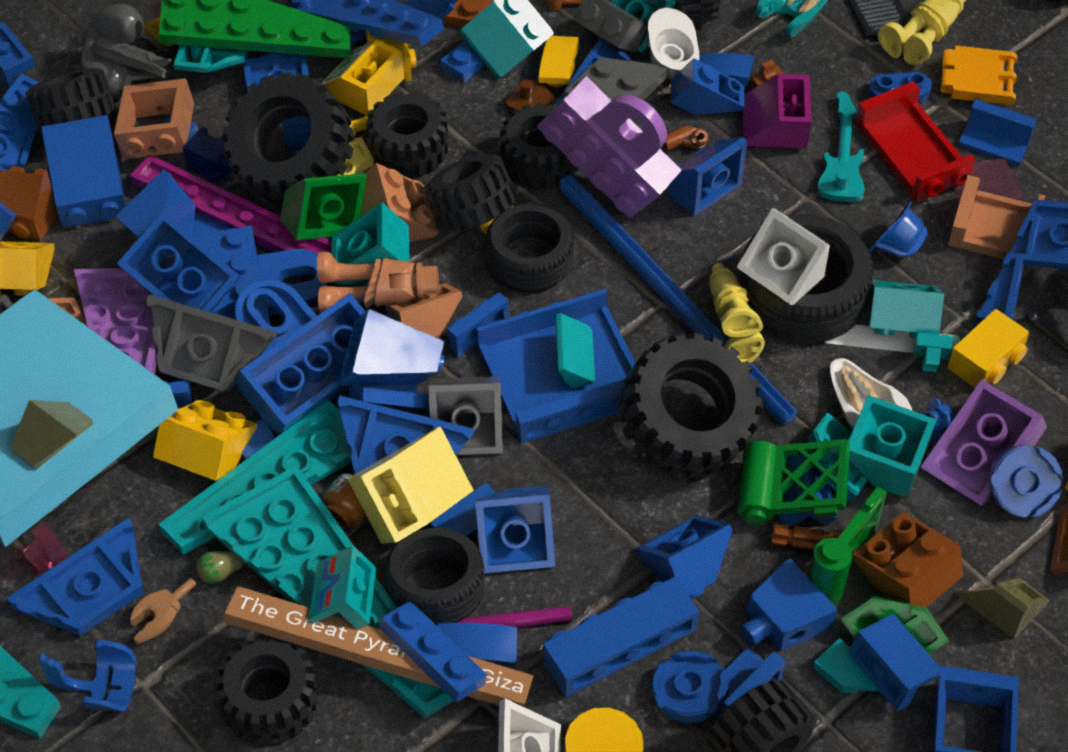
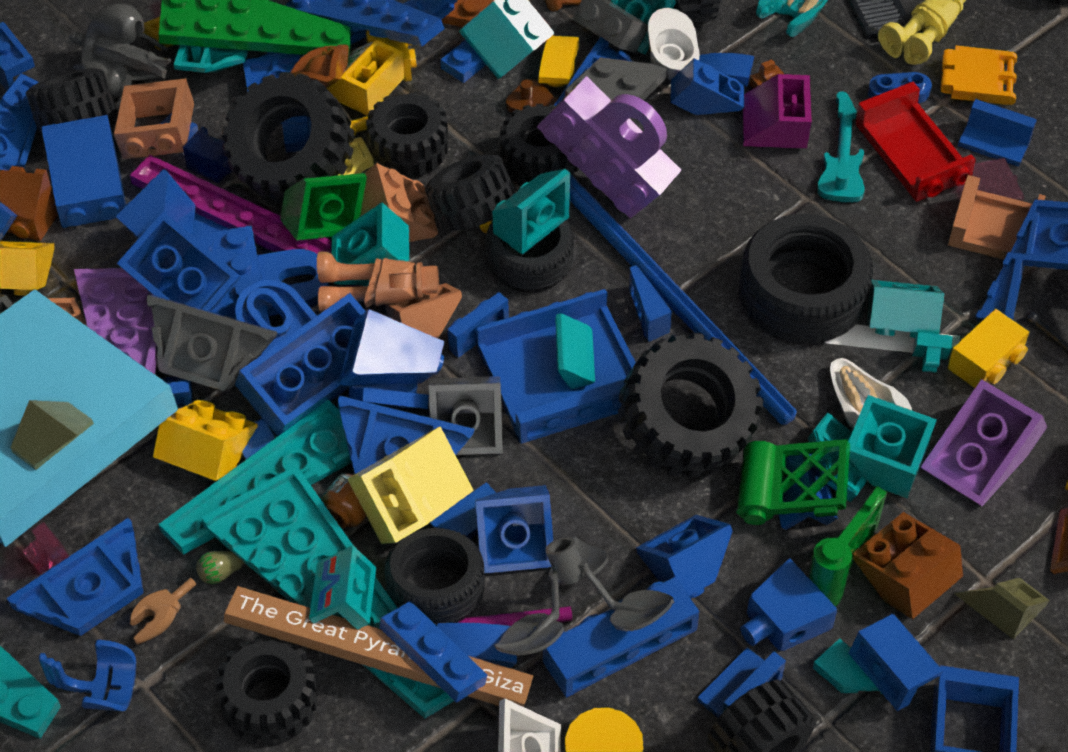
blue tile [651,651,729,723] -> none
dark orange arm [661,126,709,152] -> none
blue slope [668,137,747,216] -> none
light yellow piece [709,263,765,363] -> none
white slope [737,208,830,305] -> none
dark orange axle [771,524,842,551] -> none
green tile [841,596,949,654] -> none
blue piece [869,201,928,257] -> none
blue plate [921,398,955,440] -> none
blue tile [988,444,1063,518] -> none
none -> dark orange hat [291,44,349,88]
none -> teal slope [493,169,570,254]
none -> dark grey plant [494,536,675,655]
none -> blue slope [629,265,672,342]

